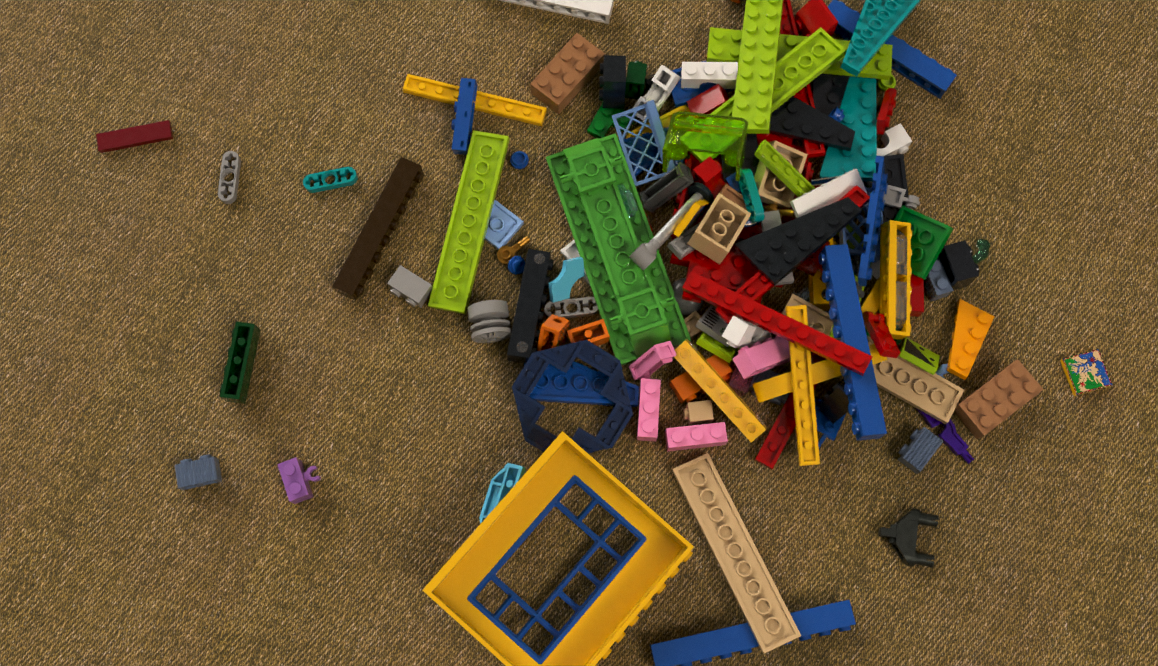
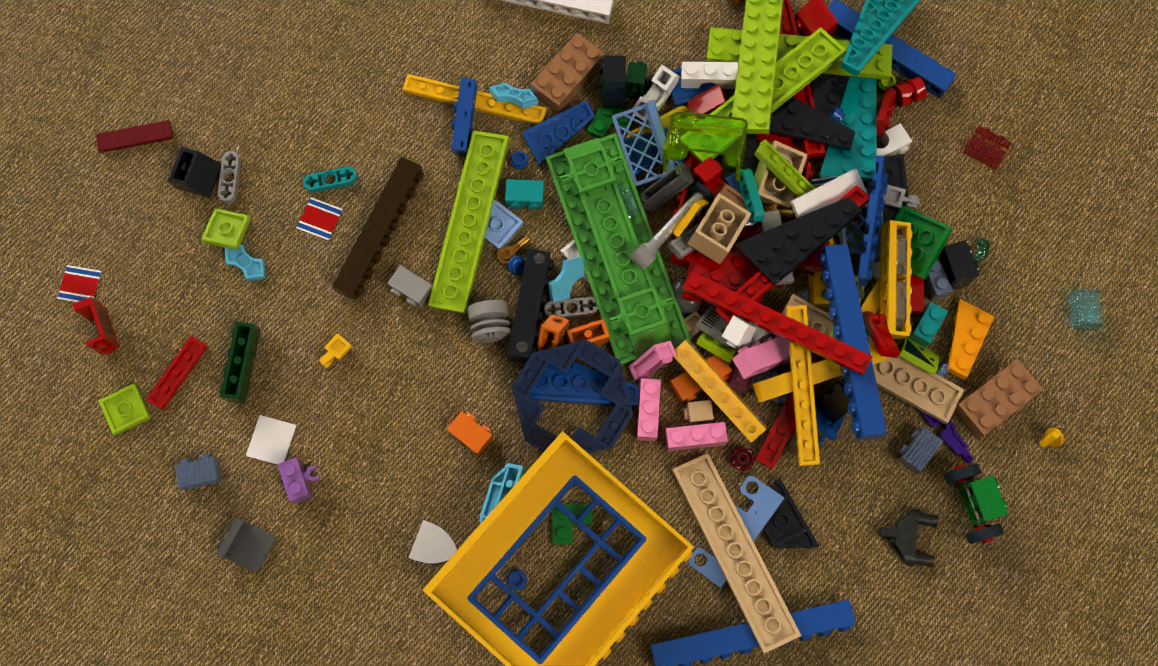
tile [1060,349,1113,396] -> none
none -> sticker [57,265,101,302]
none -> red panel [72,297,120,355]
none -> lime tile [98,383,151,436]
none -> red tile [145,336,208,411]
none -> black slope [168,147,221,198]
none -> lime tile [201,208,251,251]
none -> dark grey bracket [216,518,276,573]
none -> medium azure tile [224,244,266,281]
none -> white sticker [246,415,296,464]
none -> sticker [296,197,343,240]
none -> yellow plate [319,333,352,369]
none -> white sticker [409,520,457,563]
none -> orange brick [447,411,493,457]
none -> medium azure tile [489,83,539,109]
none -> teal brick [505,179,544,210]
none -> blue plate [507,570,527,590]
none -> blue wing [522,100,595,166]
none -> green plate [552,504,592,545]
none -> medium blue piece [688,476,784,588]
none -> dark red plate [730,446,755,471]
none -> black wing [755,478,819,549]
none -> red wheel [892,77,927,108]
none -> teal brick [908,302,948,348]
none -> brick [943,463,1008,544]
none -> clear red plate [963,125,1011,170]
none -> yellow plate [1039,428,1064,447]
none -> clear light blue brick [1068,289,1103,331]

